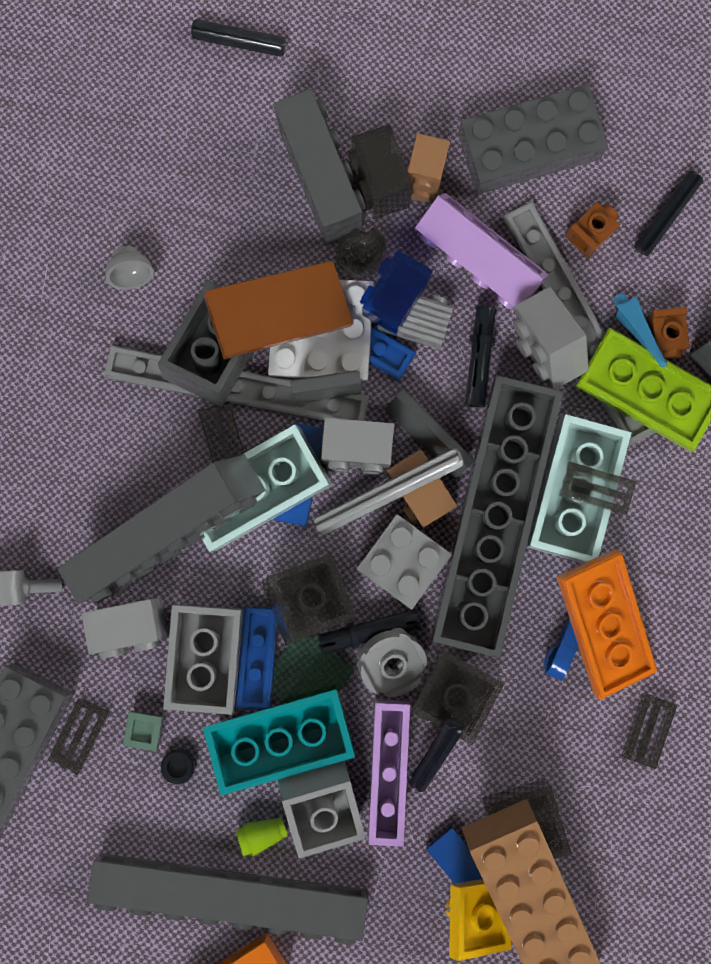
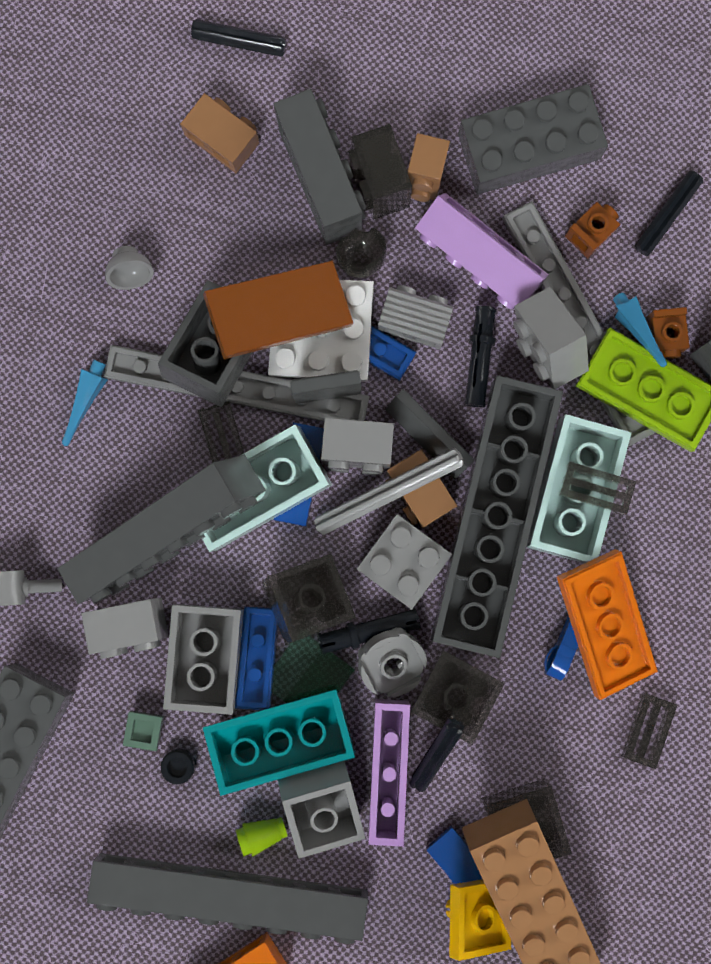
clear smoke tile [48,697,110,775] -> none
clear blue brick [360,250,433,336] -> none
none -> dark azure piece [62,360,108,446]
none -> medium nougat brick [180,93,260,173]

